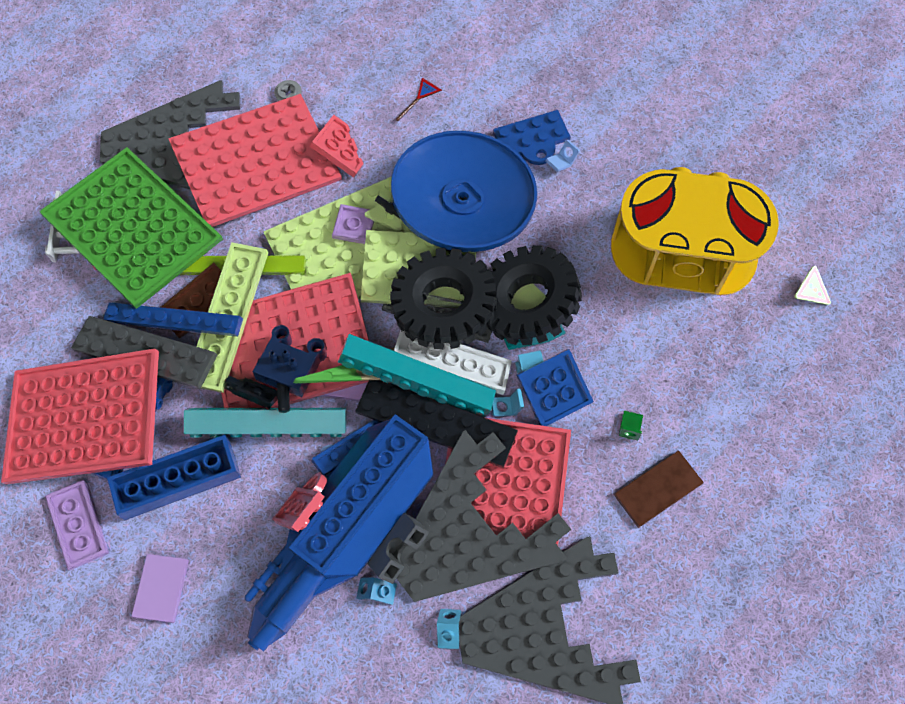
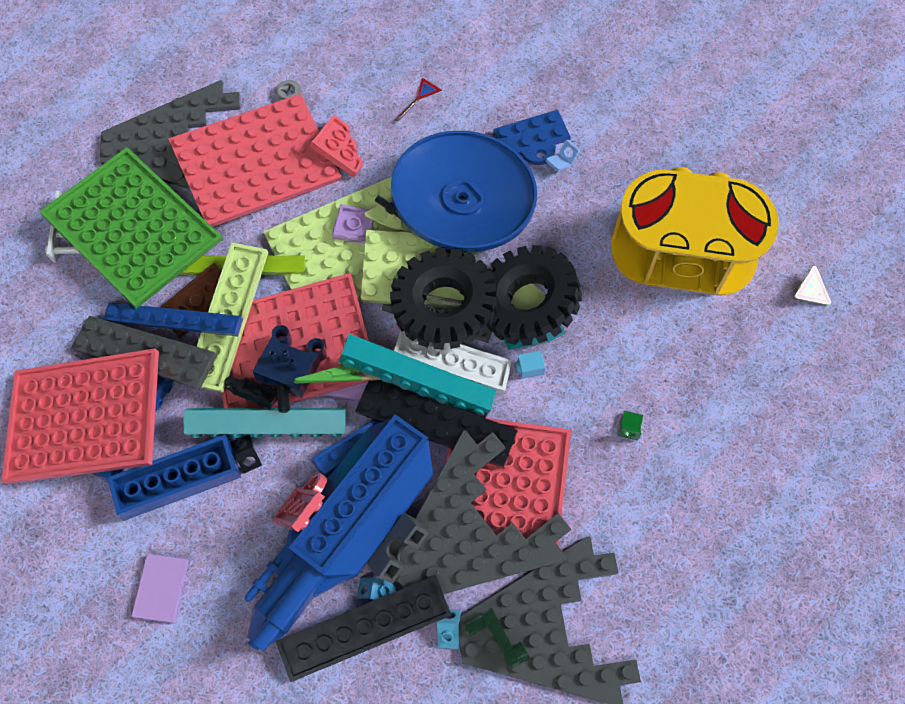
lavender tile [45,479,109,571] -> none
medium azure bracket [492,389,524,417] -> none
blue plate [516,349,594,426] -> none
copper tile [614,450,704,528] -> none
none -> black bracket [231,435,262,473]
none -> black plate [275,574,452,683]
none -> clear green beam [464,608,530,670]

